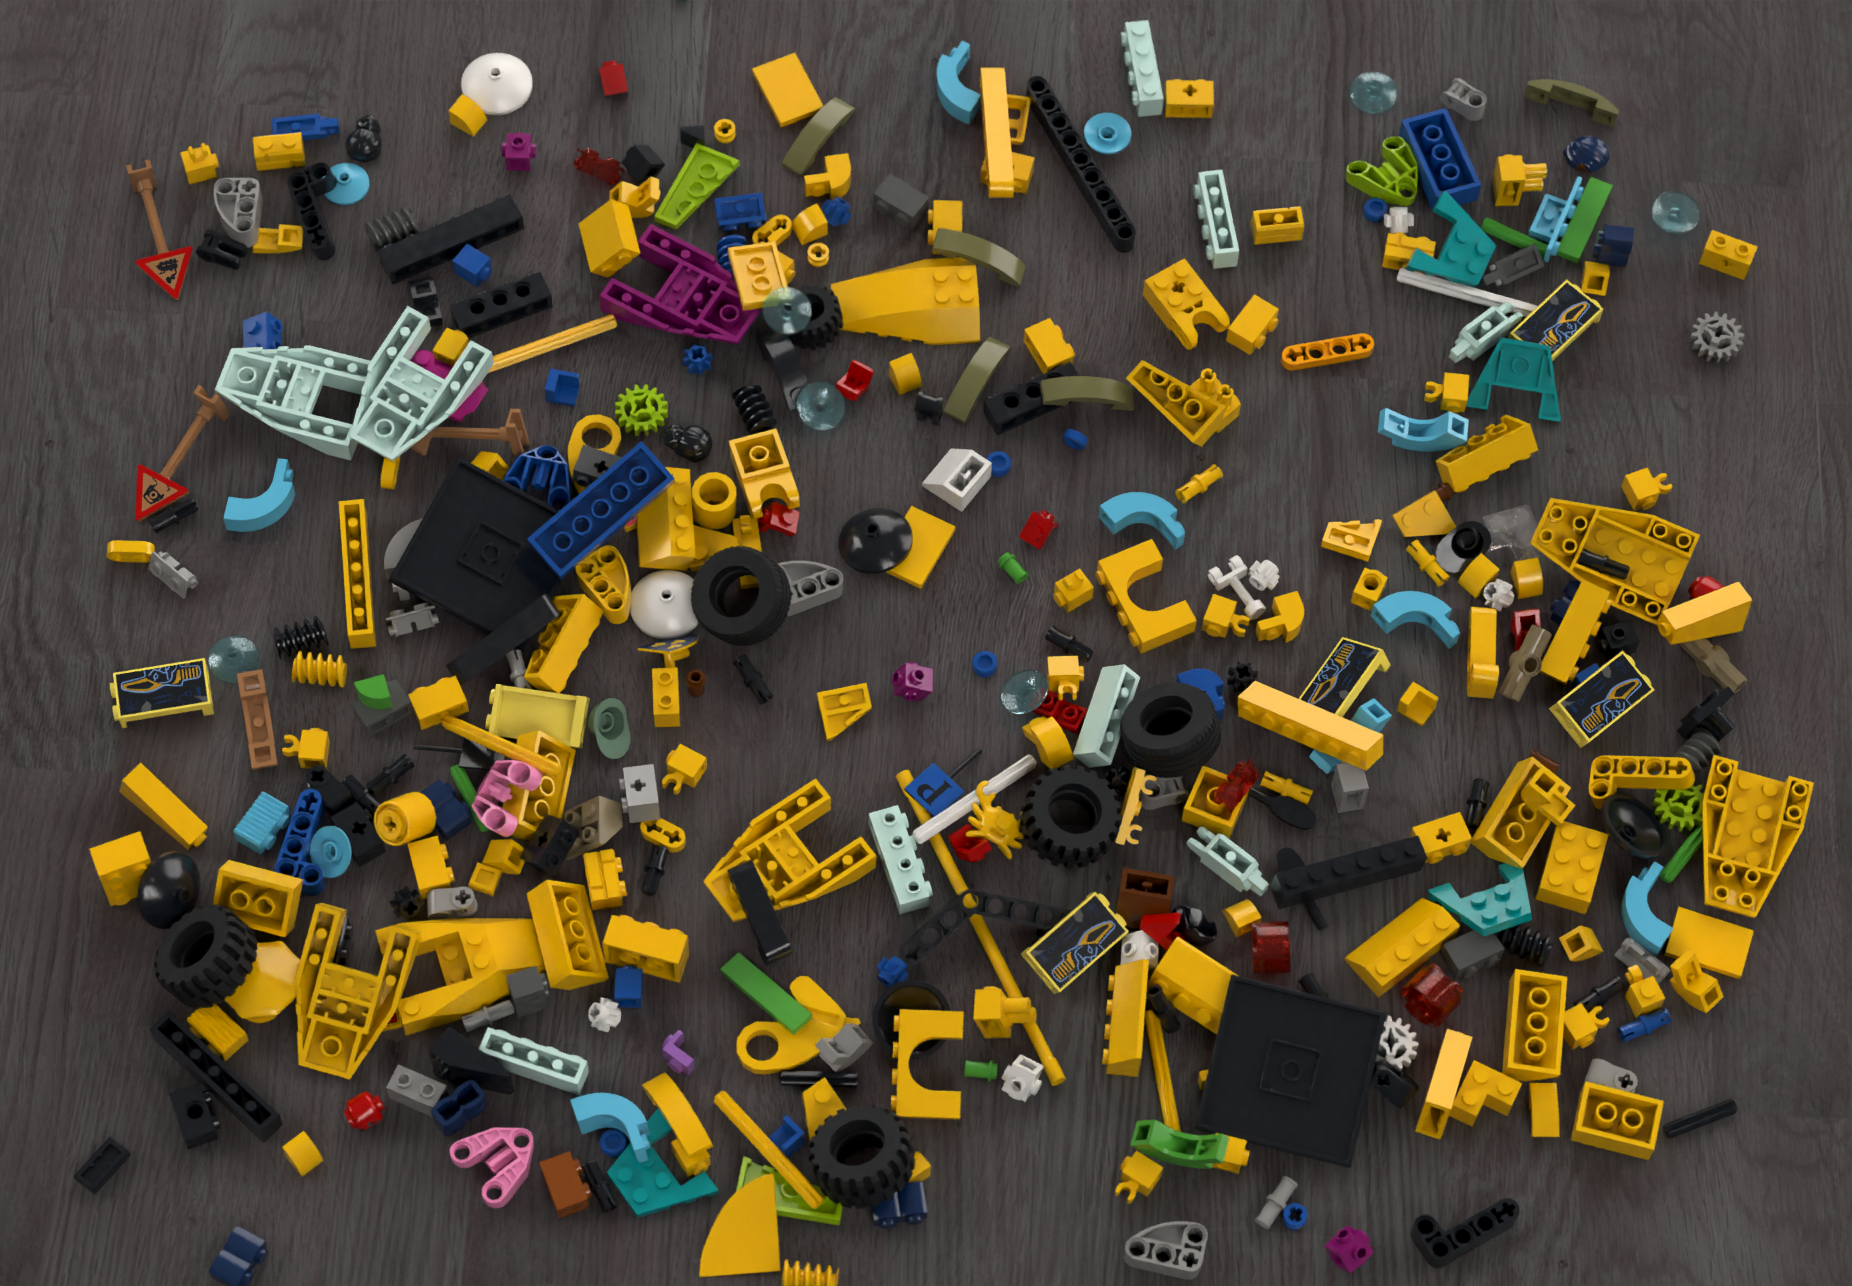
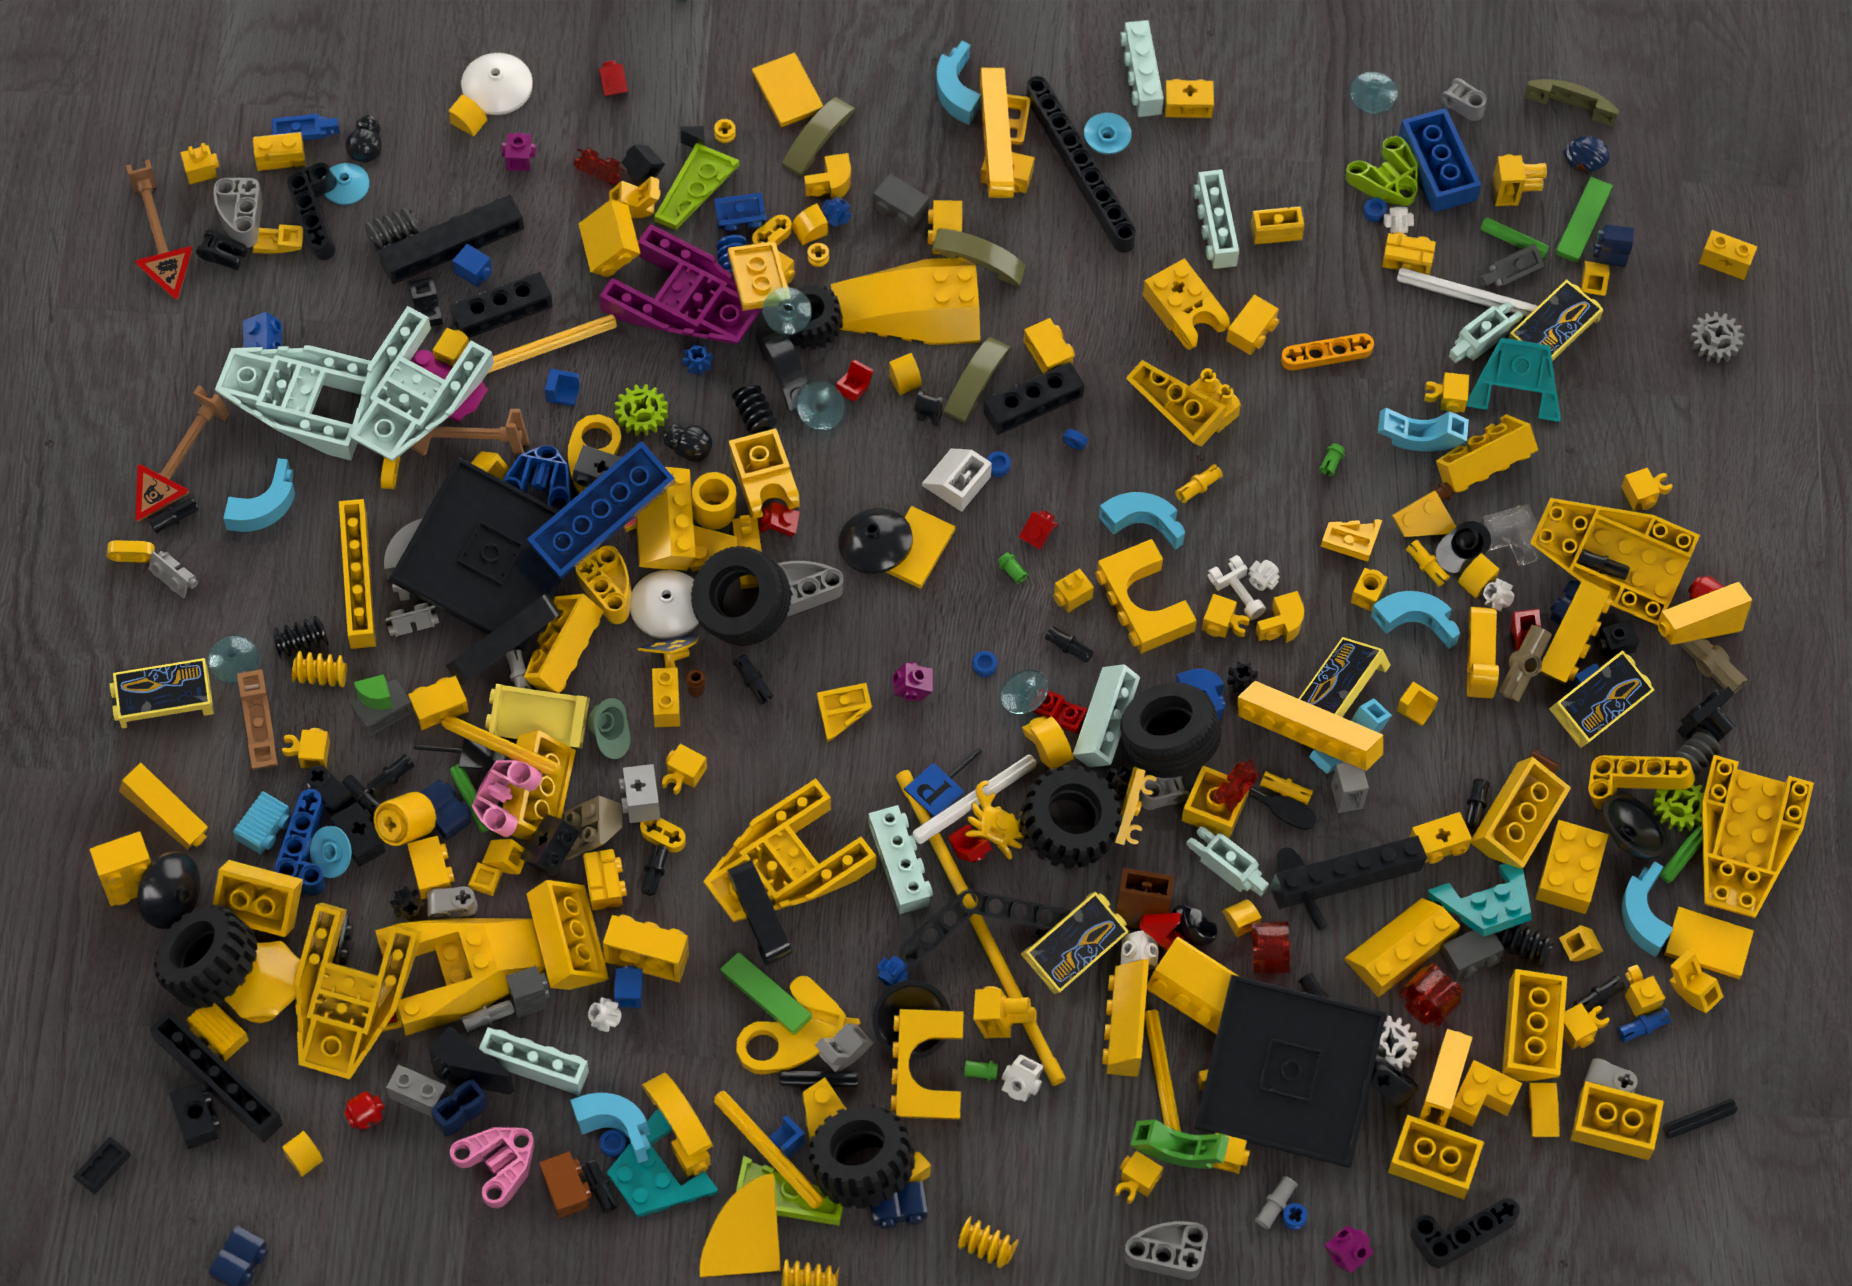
medium lavender bracket [662,1030,695,1076] -> none
olive slope [1040,376,1135,411] -> none
yellow brick [1047,656,1084,700] -> none
black pin [1146,985,1181,1033] -> none
teal wing [1405,191,1496,287] -> none
yellow brick [1510,558,1543,599] -> none
yellow brick [1521,766,1576,826] -> none
medium azure bracket [1528,176,1584,263] -> none
light grey hinge [1614,937,1671,984] -> none
clear light blue dish [1652,191,1700,234] -> none
none -> yellow piece [958,1216,1019,1269]
none -> bright green pin [1319,443,1345,476]
none -> yellow brick [1388,1115,1484,1200]

